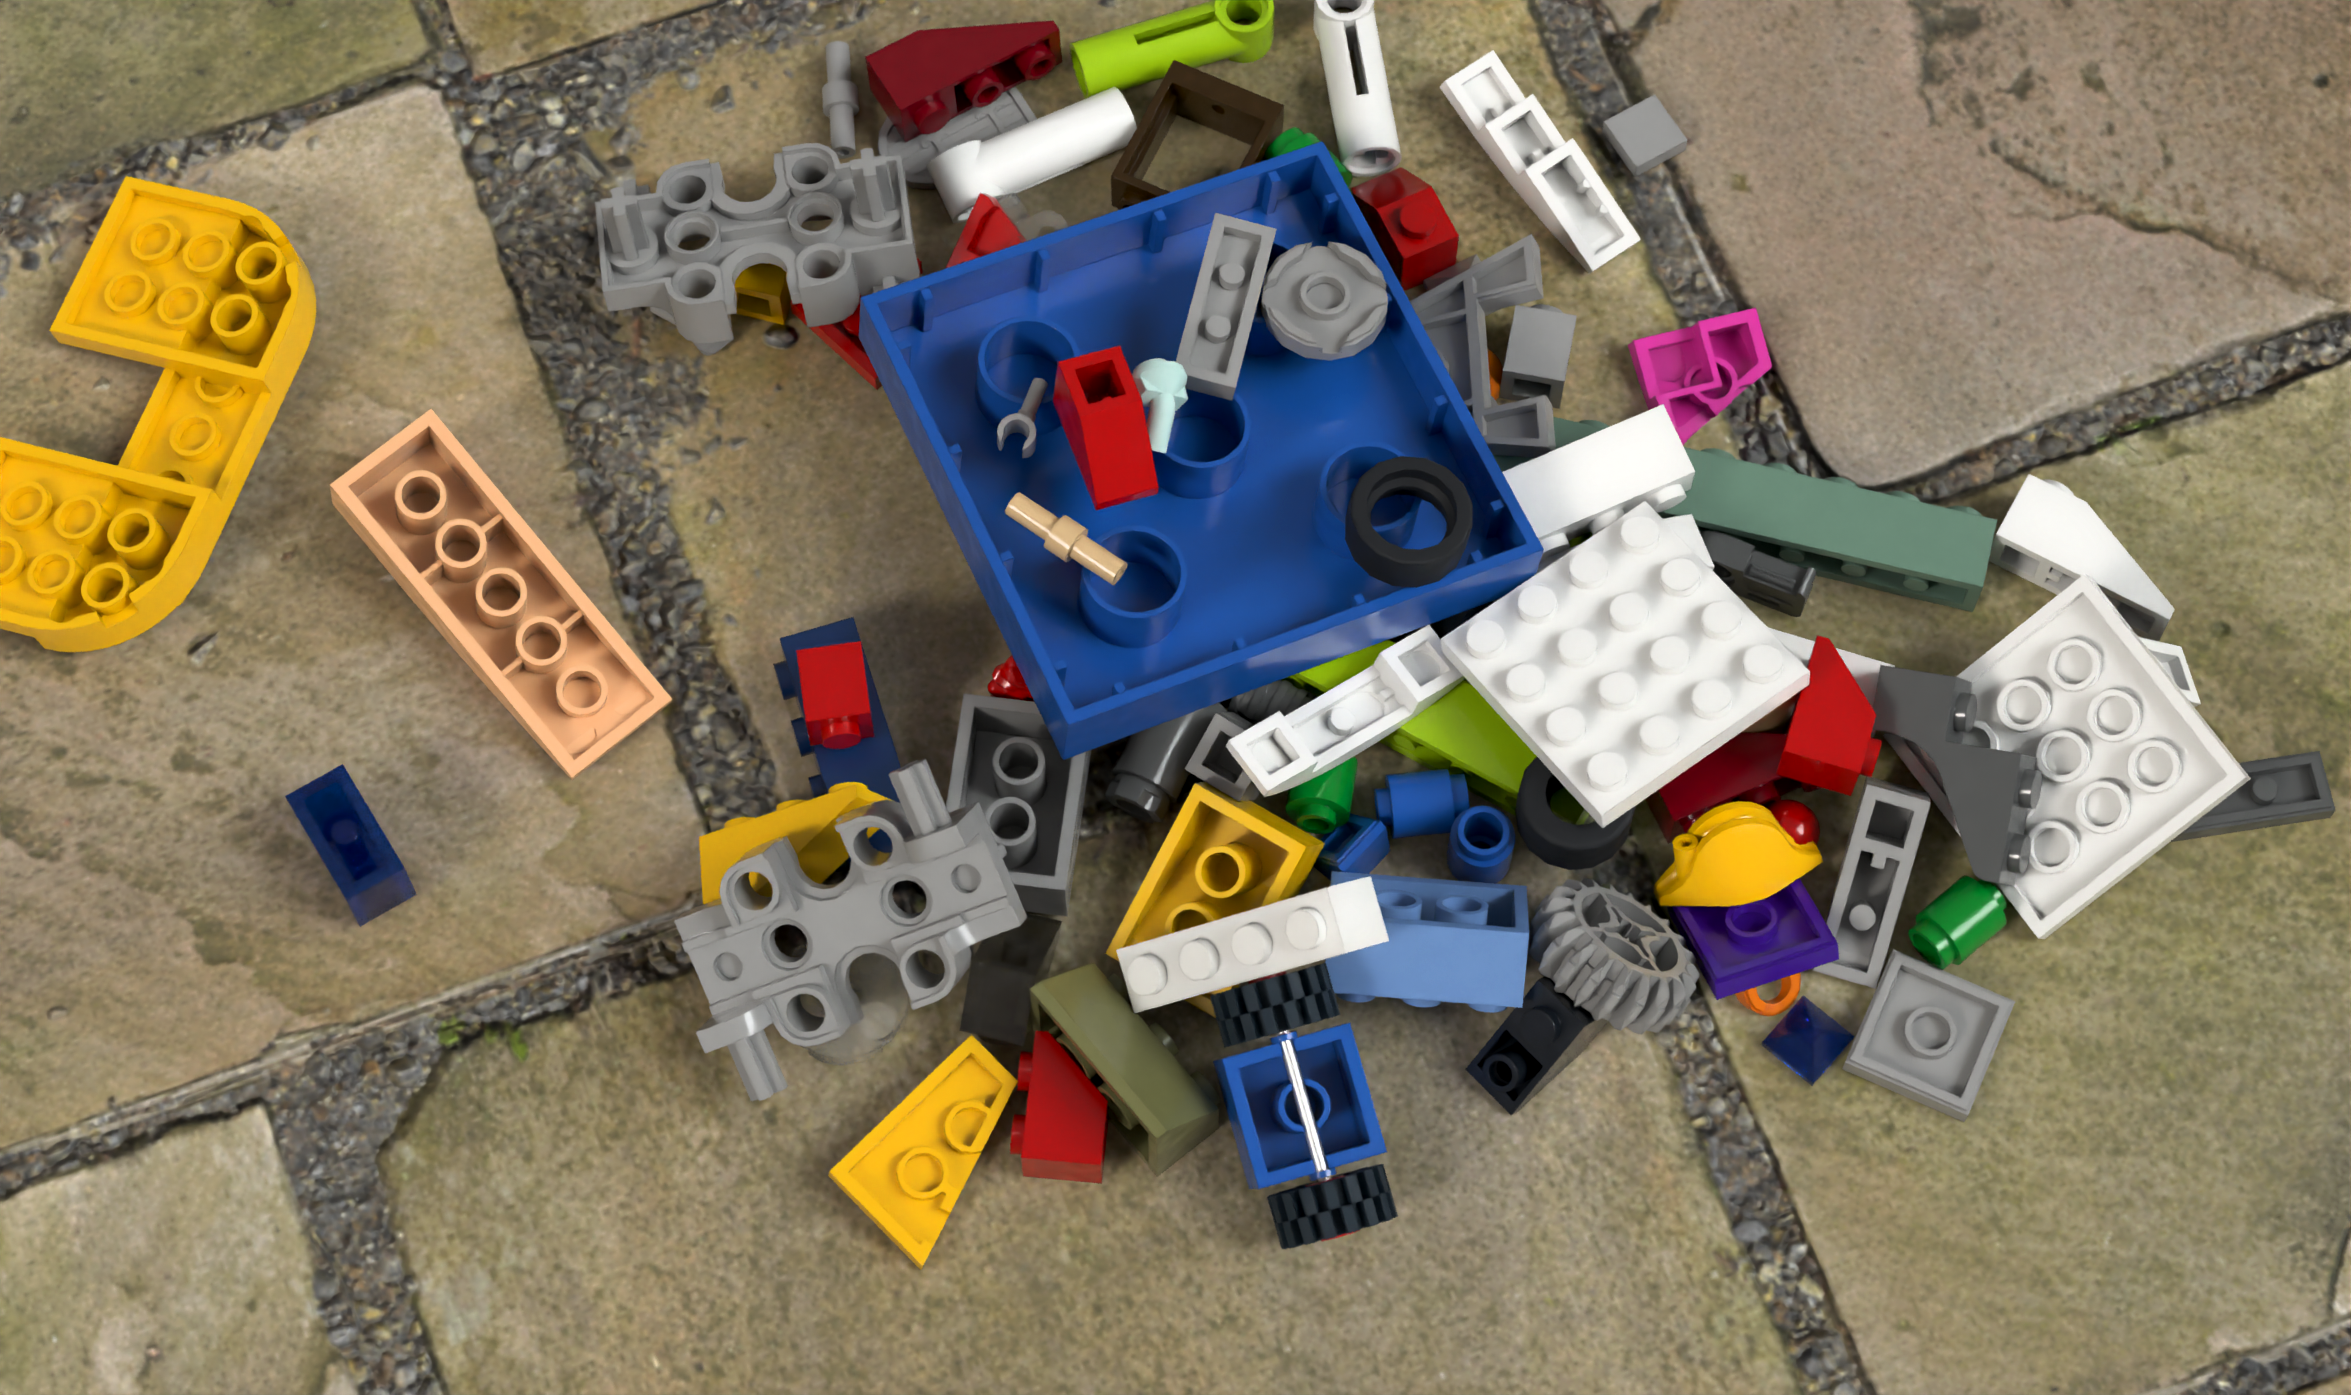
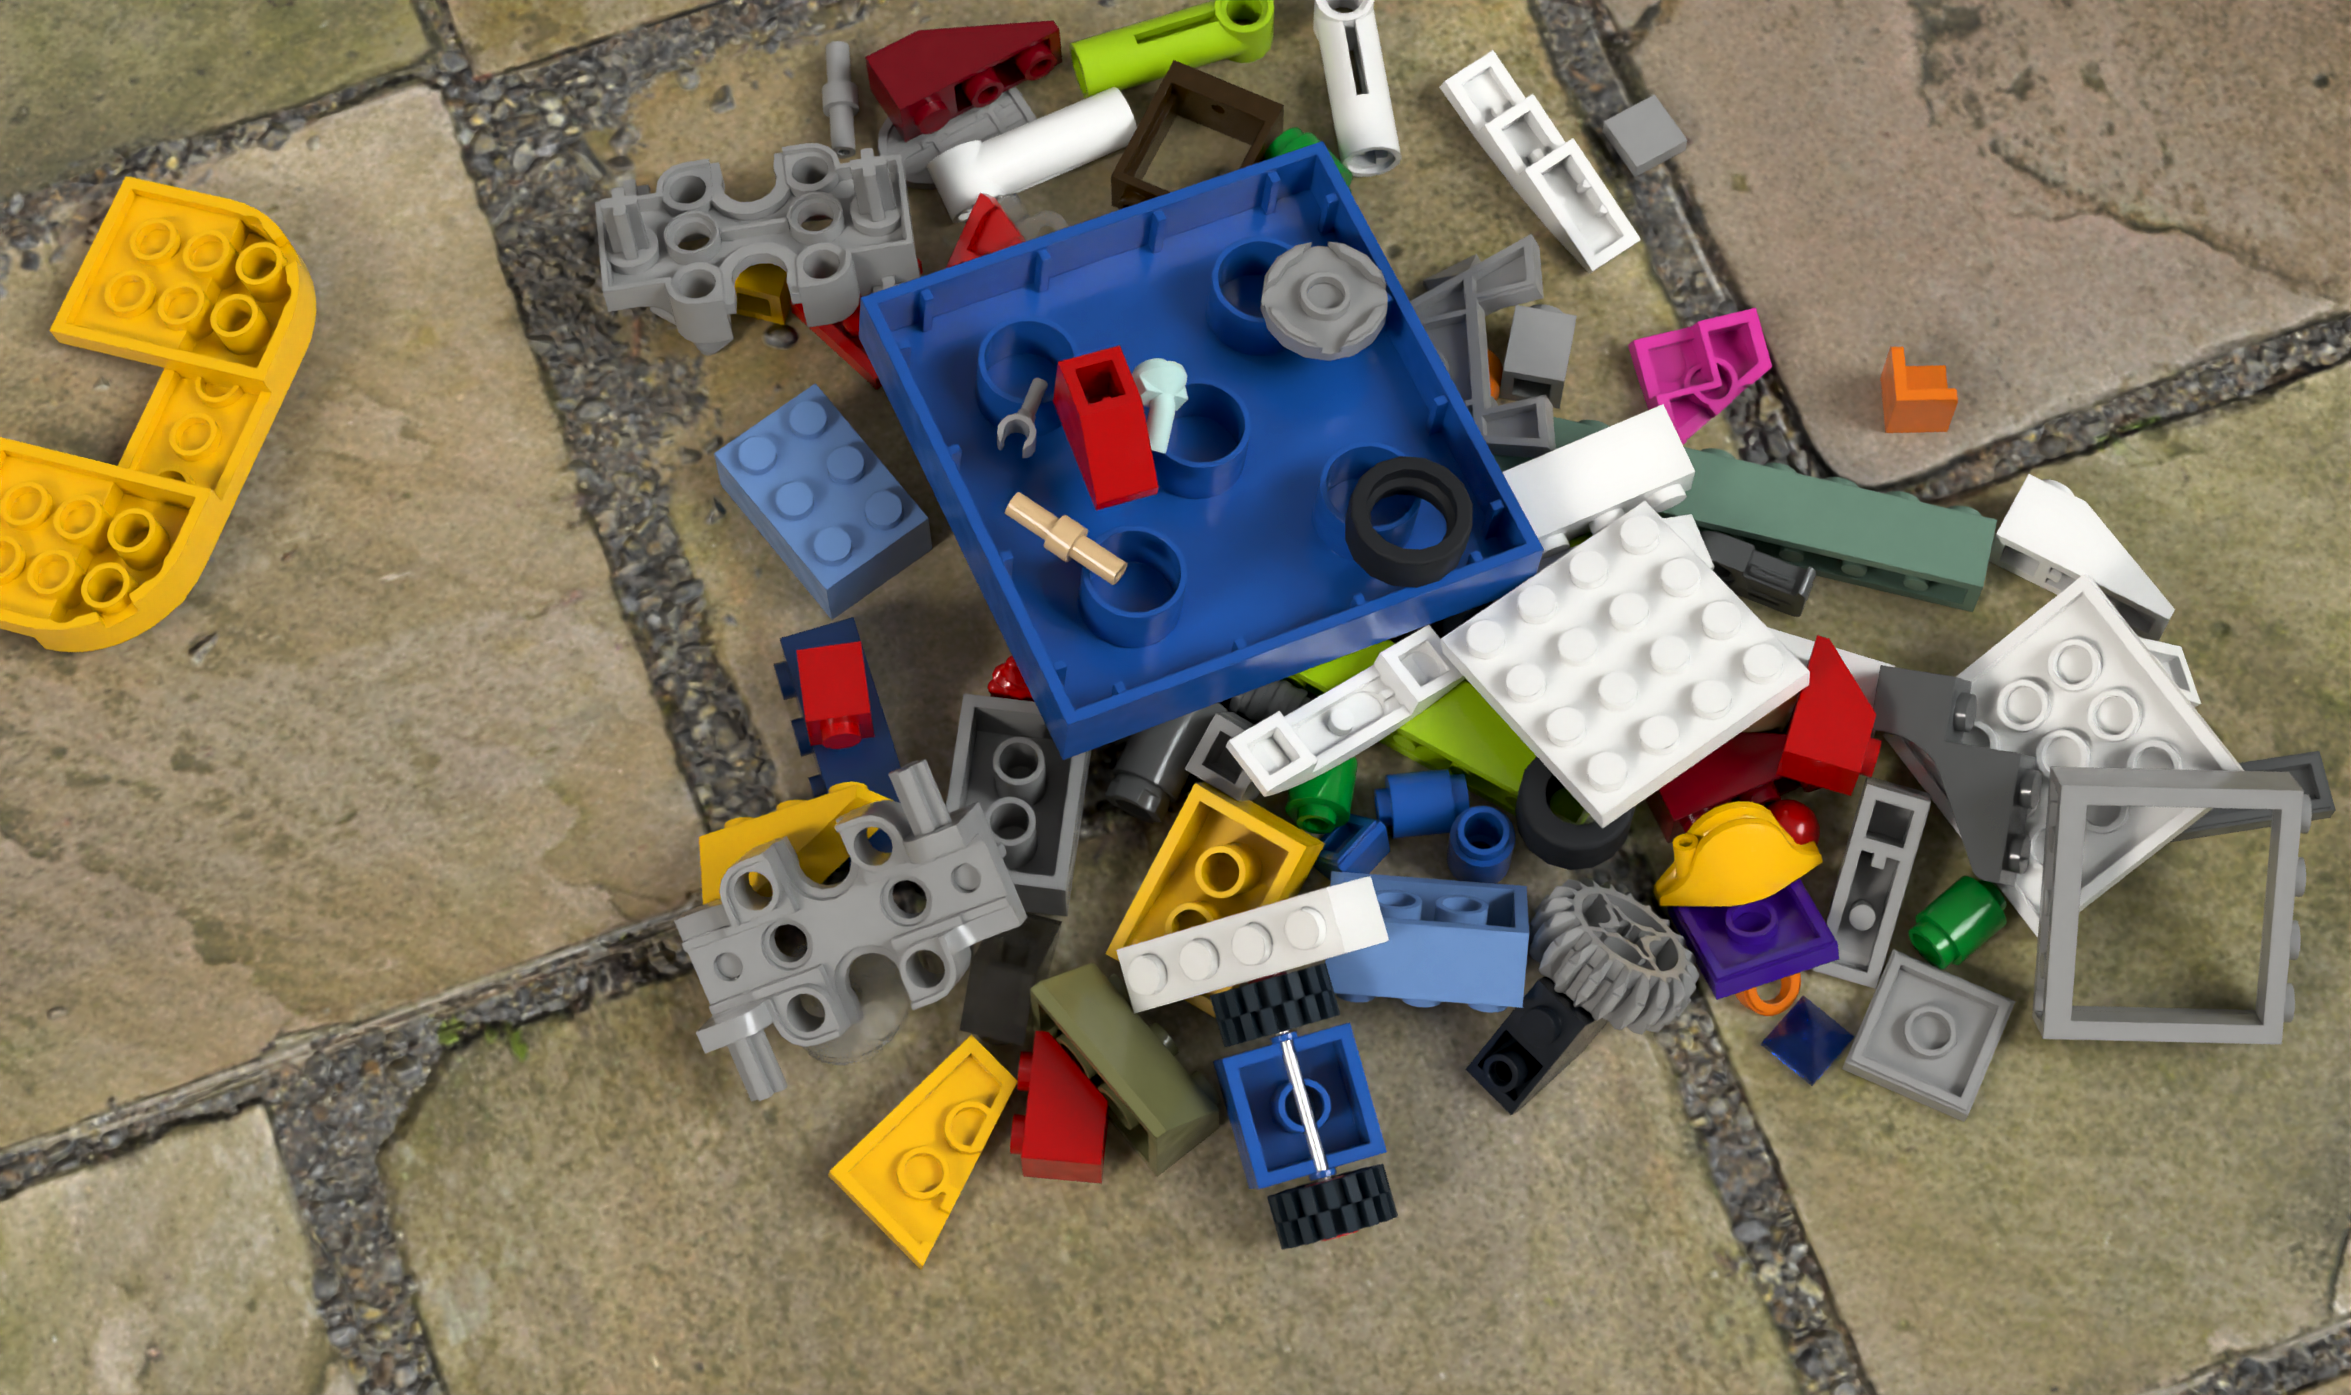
clear blue brick [285,764,417,926] -> none
light nougat slope [330,409,672,780] -> none
light grey plate [1176,212,1277,401] -> none
red slope [1350,167,1459,291] -> none
none -> medium blue brick [714,383,932,620]
none -> orange panel [1880,346,1958,433]
none -> light grey window [2032,767,2312,1045]

